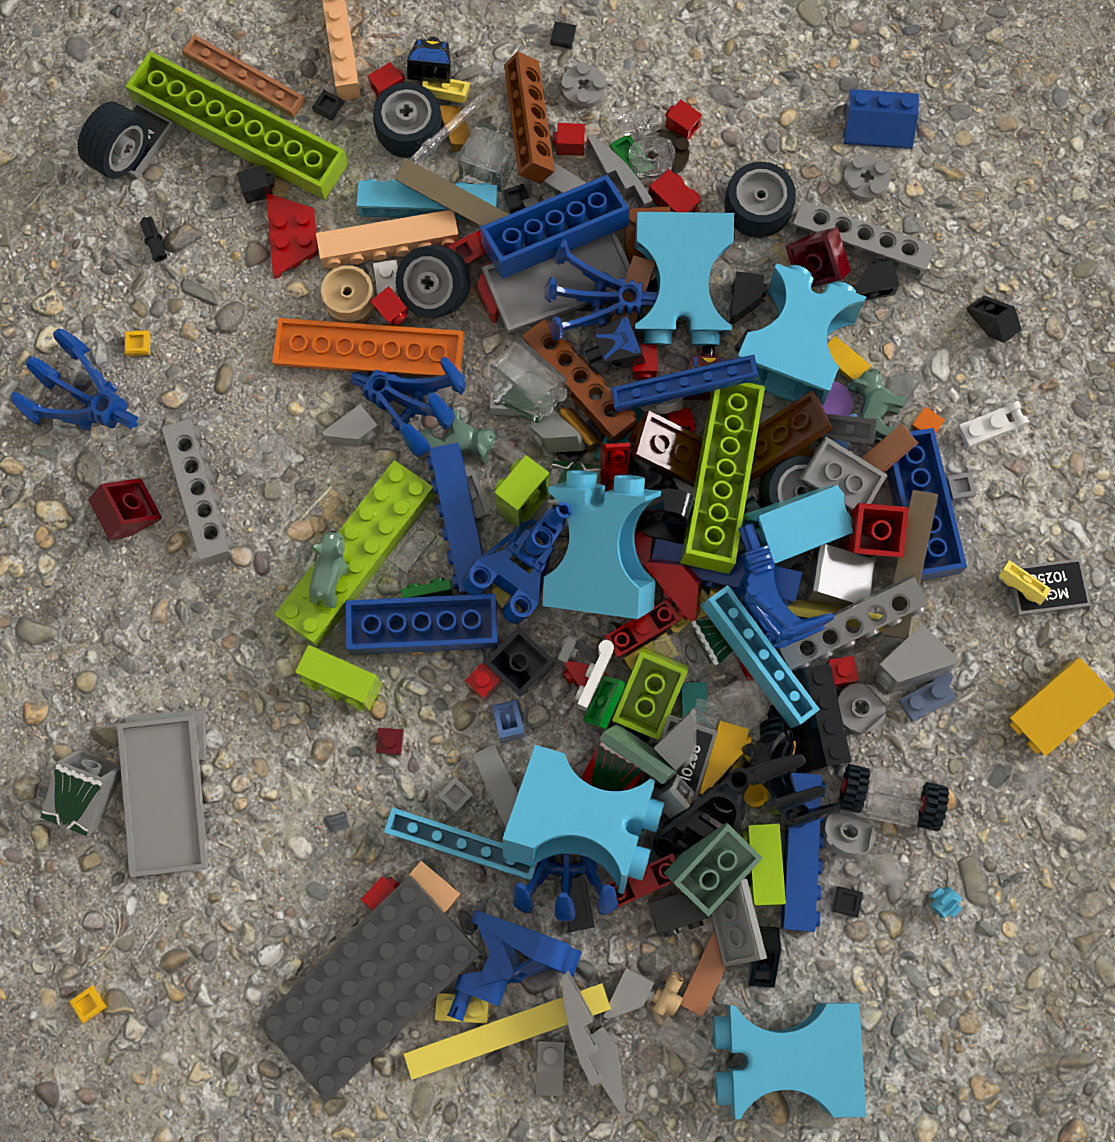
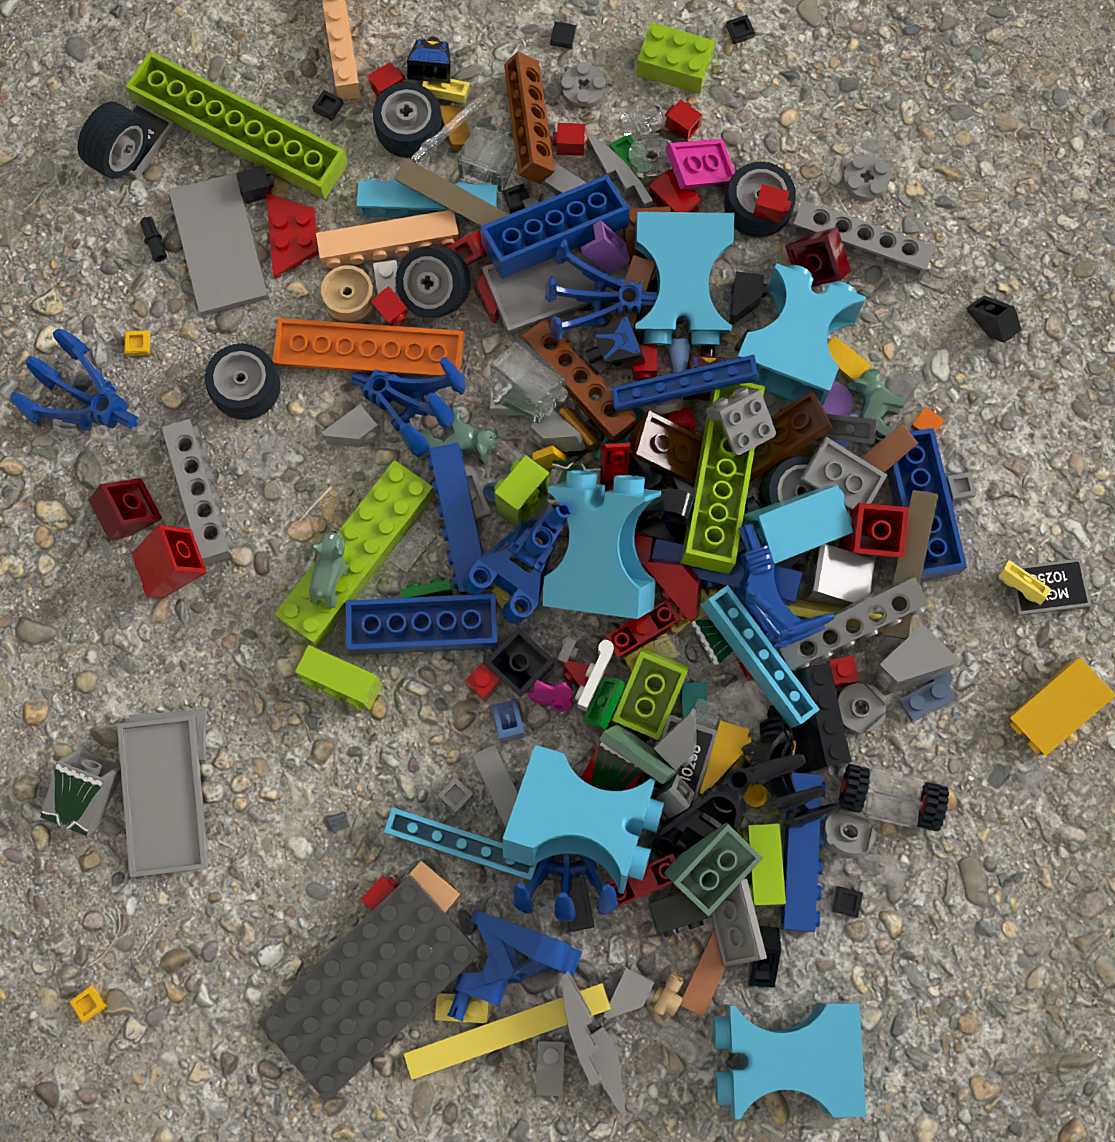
nougat tile [181,34,306,118] -> none
dark red plate [376,727,404,756] -> none
blue slope [844,89,919,149] -> none
black slope [854,259,899,301] -> none
medium azure gear [929,886,962,919] -> none
white plate [957,401,1029,449] -> none
none -> red slope [132,525,207,599]
none -> light grey tile [169,173,269,316]
none -> wheel [205,343,280,420]
none -> medium blue hinge [483,481,498,502]
none -> dark pink plate [527,680,573,712]
none -> yellow tile [532,445,566,469]
none -> medium lavender panel [581,220,630,274]
none -> lime brick [636,22,716,94]
none -> dark pink plate [665,139,735,190]
none -> light blue cone [668,339,691,373]
none -> light grey bracket [706,387,776,455]
none -> black tile [726,15,755,44]
none -> red brick [753,184,791,223]

